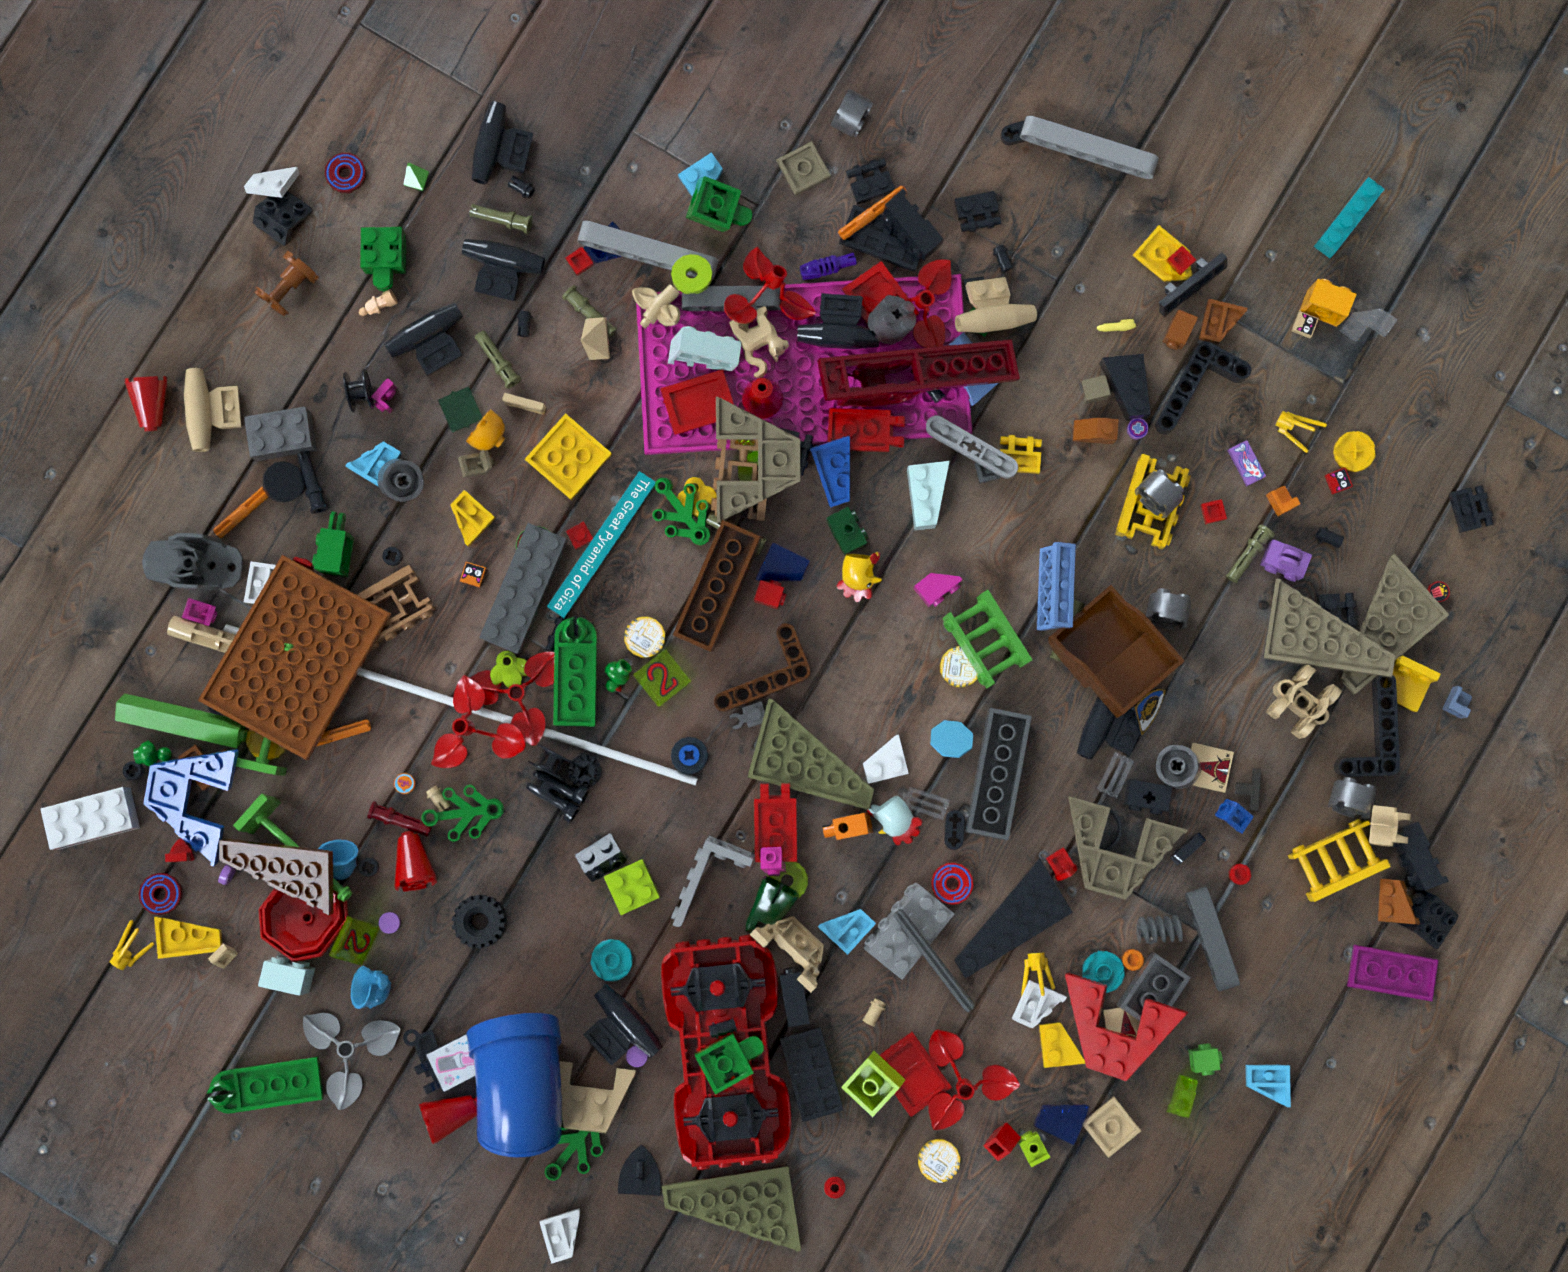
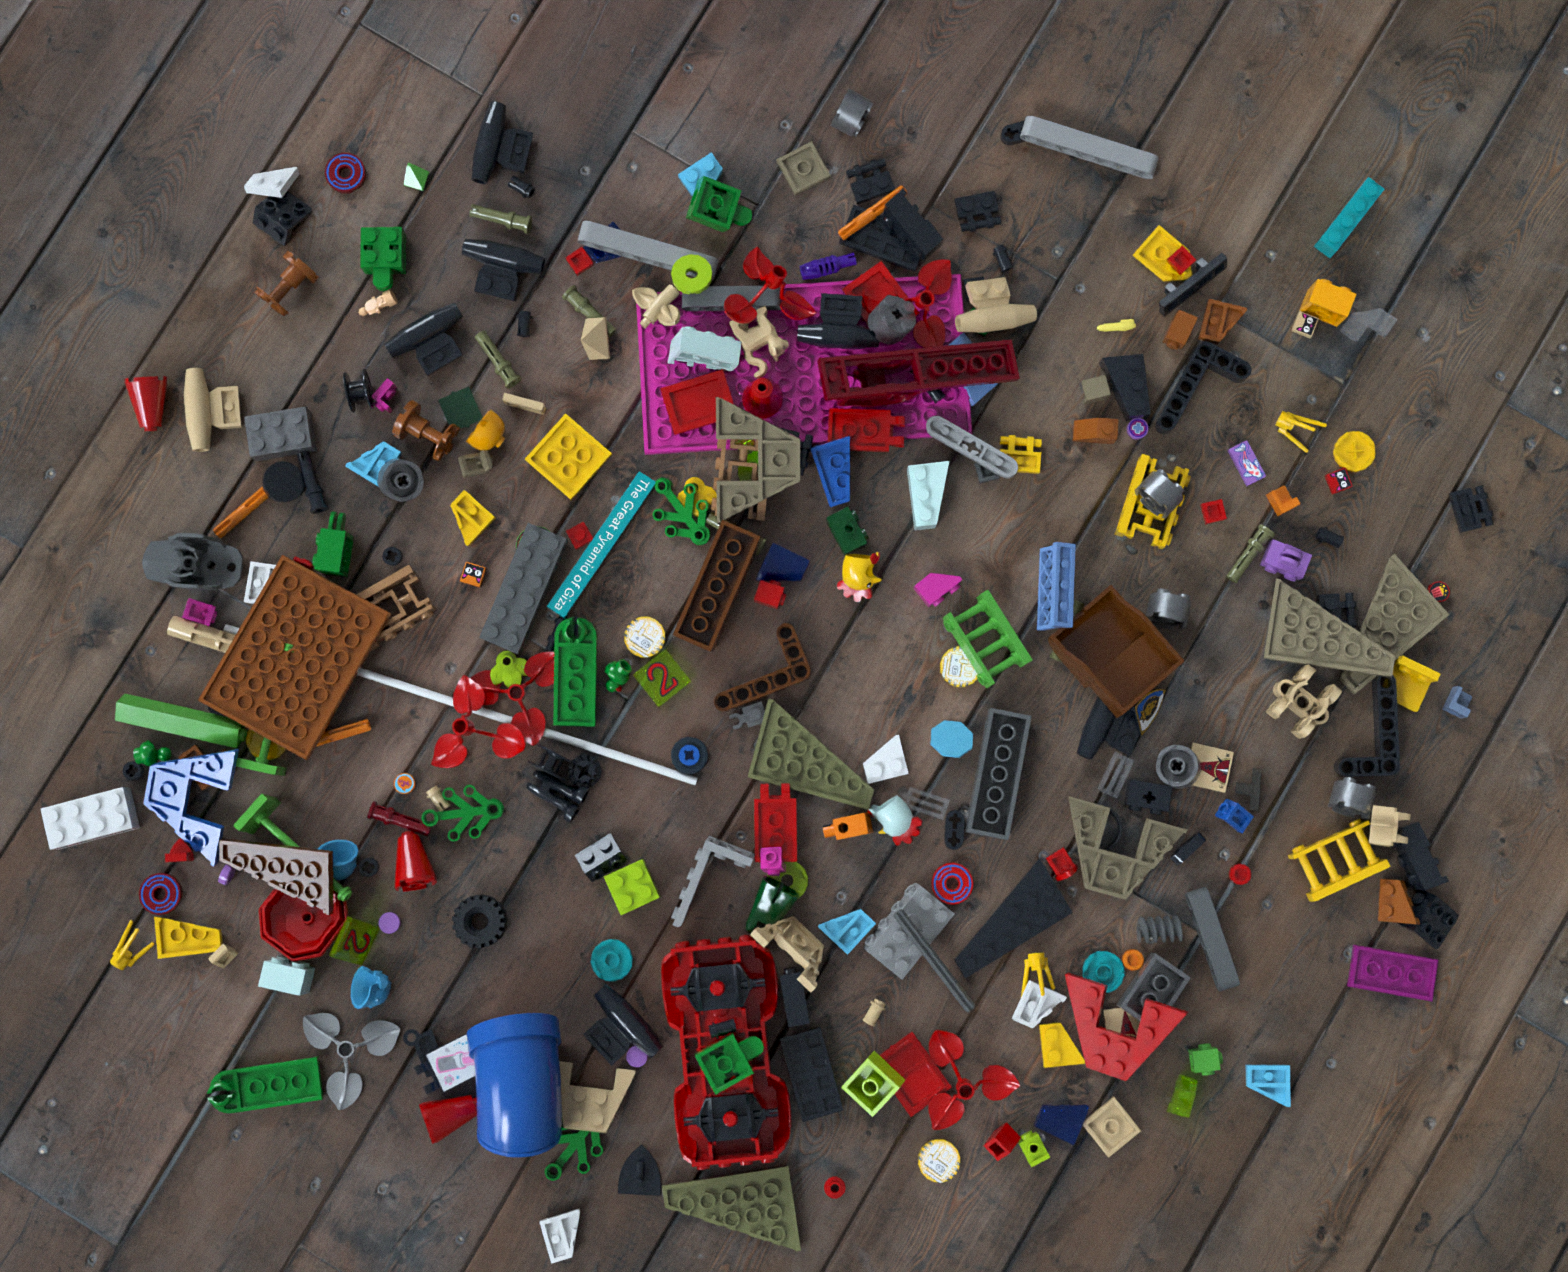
none -> dark orange piece [392,400,460,461]

